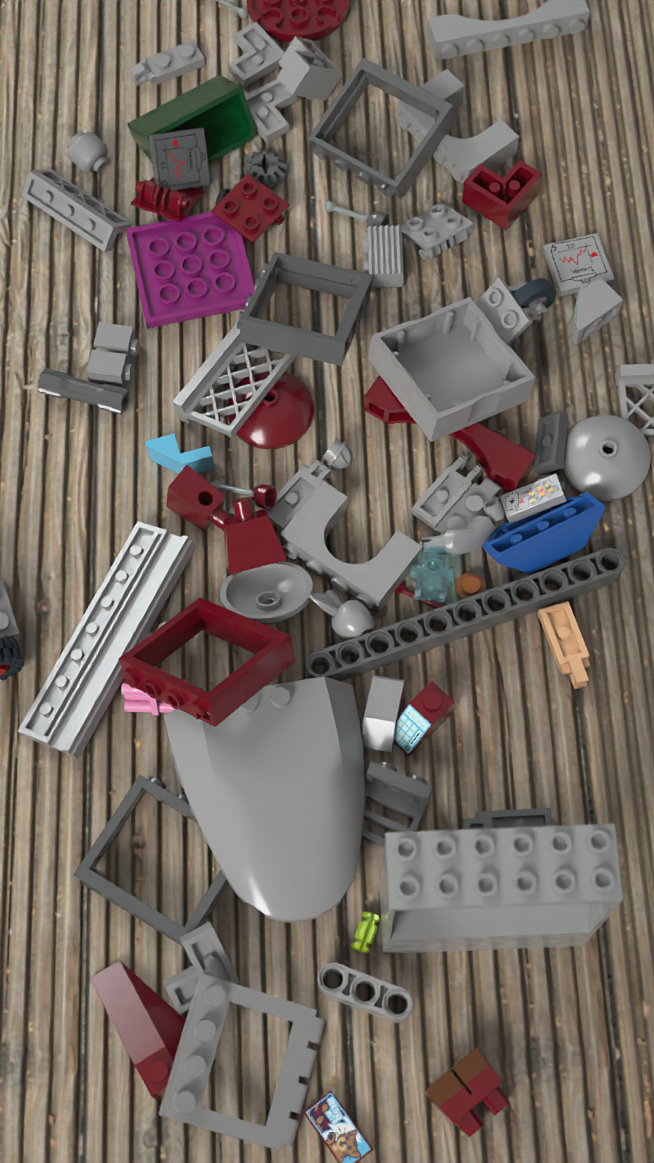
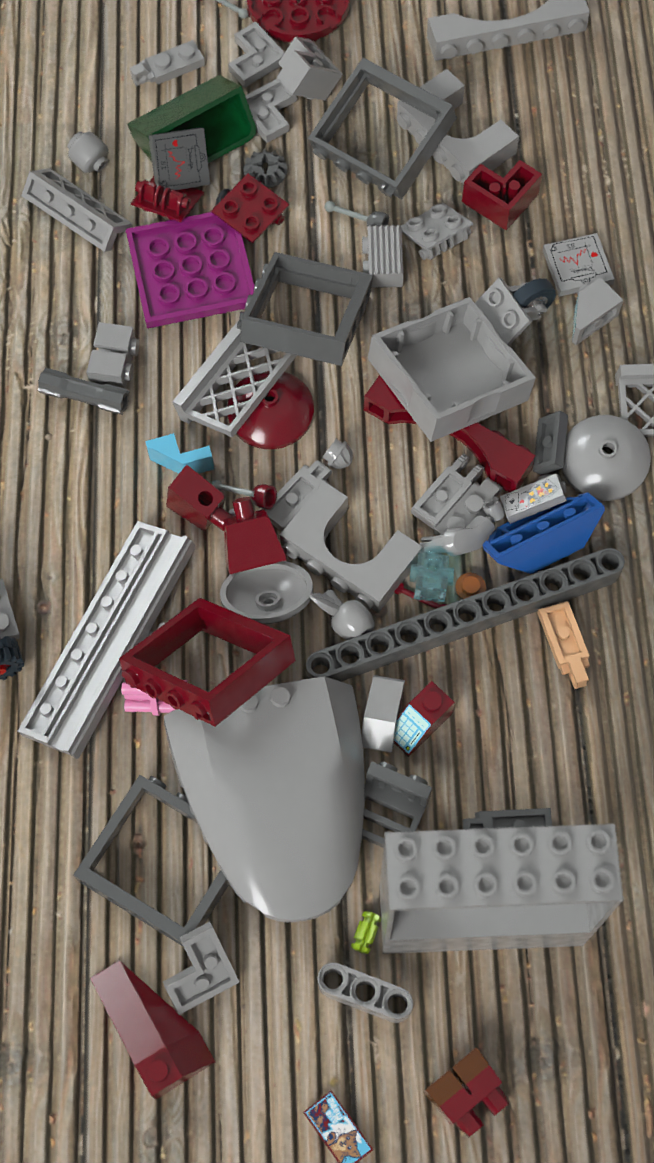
light grey hinge [158,973,326,1151] -> none

